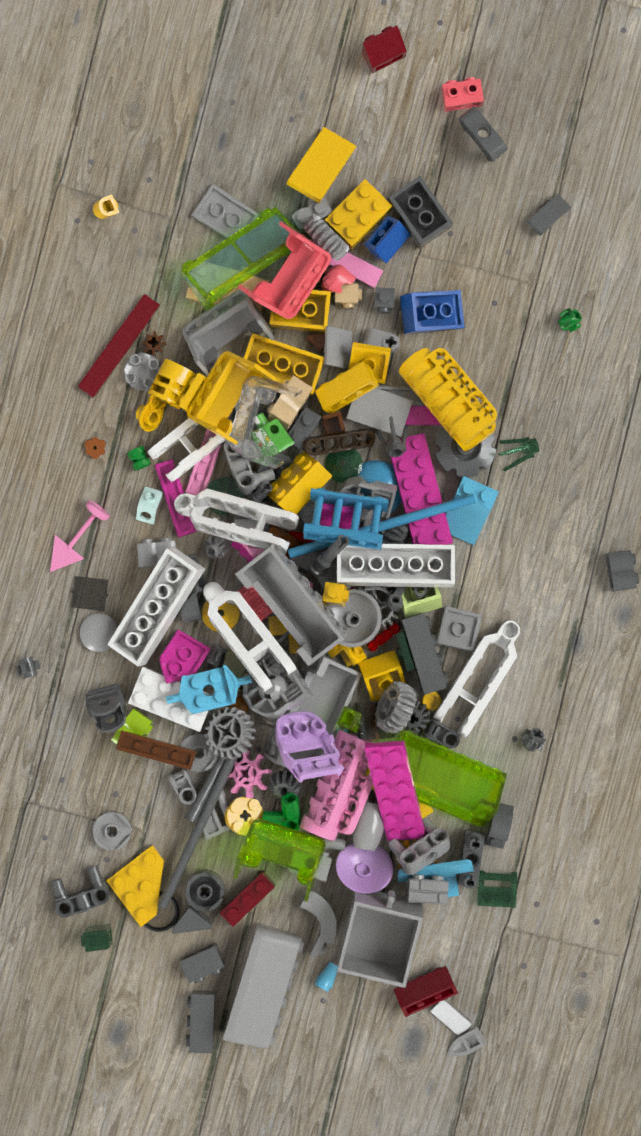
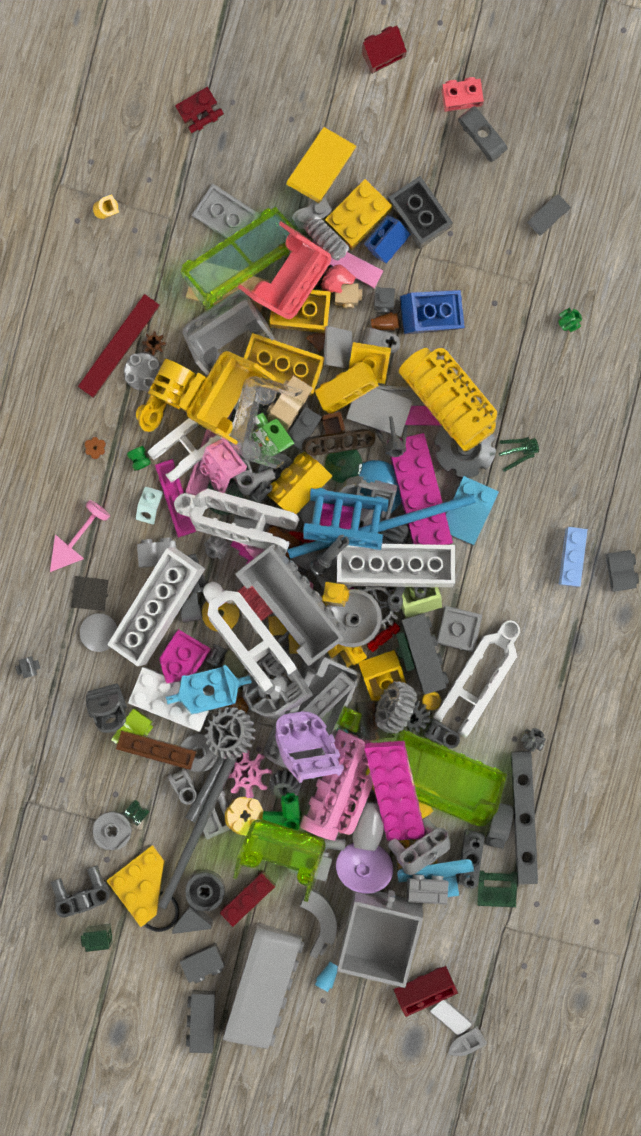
none -> clear green wheel [123,799,150,826]
none -> dark red plate [175,86,224,134]
none -> bright pink bracket [200,438,247,493]
none -> light grey plate [302,671,356,719]
none -> dark orange cone [371,312,400,331]
none -> dark grey beam [511,751,538,885]
none -> light blue brick [558,527,588,587]

